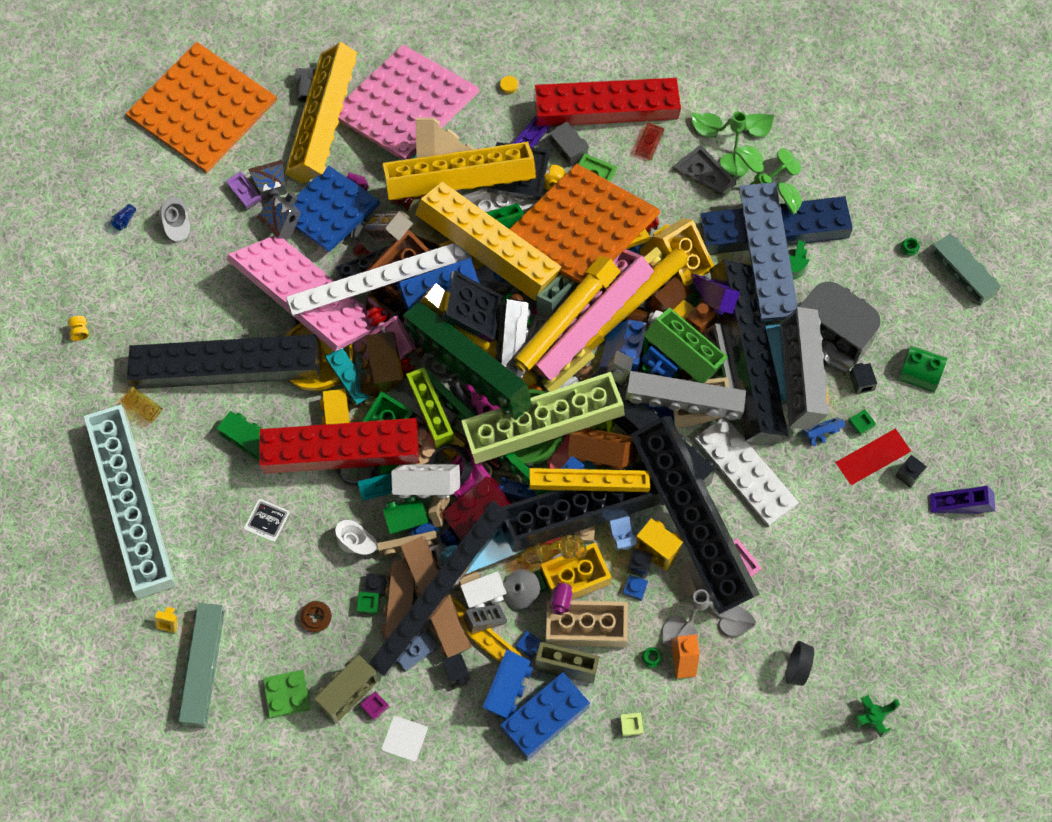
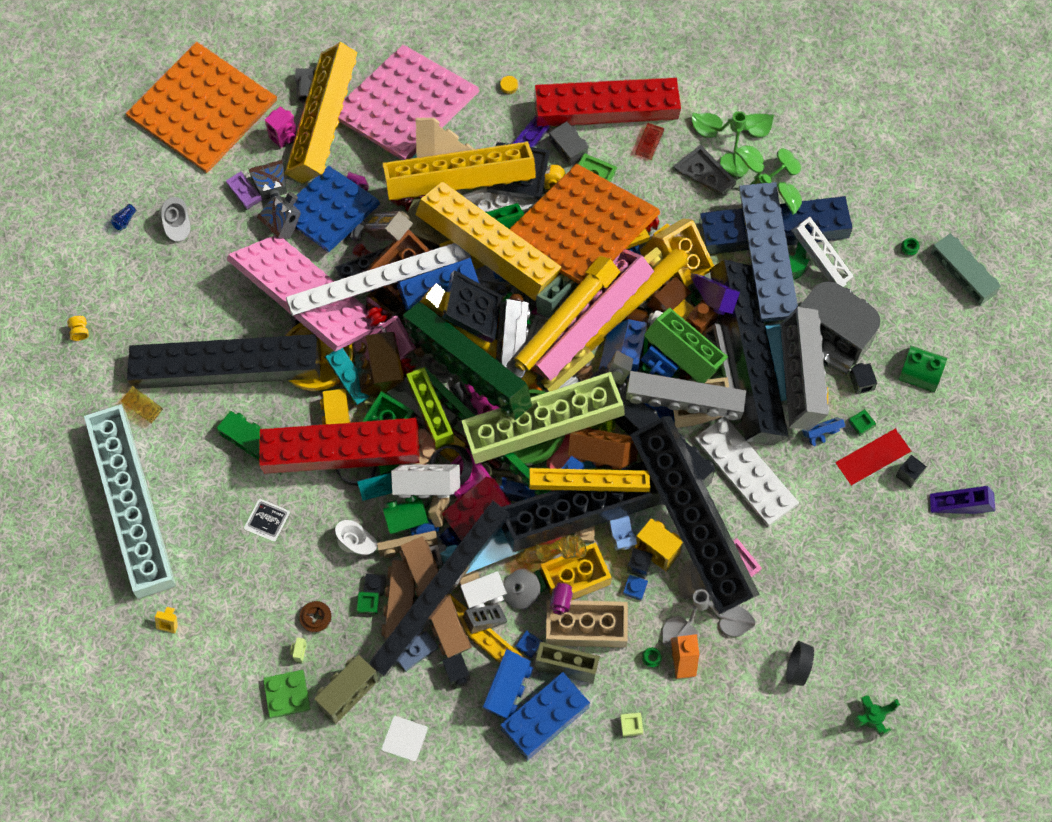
sand green brick [177,603,225,728] -> none
magenta plate [360,691,389,721] -> none
none -> dark pink brick [264,106,296,149]
none -> yellowish green plate [290,637,307,663]
none -> white fence [791,217,853,287]

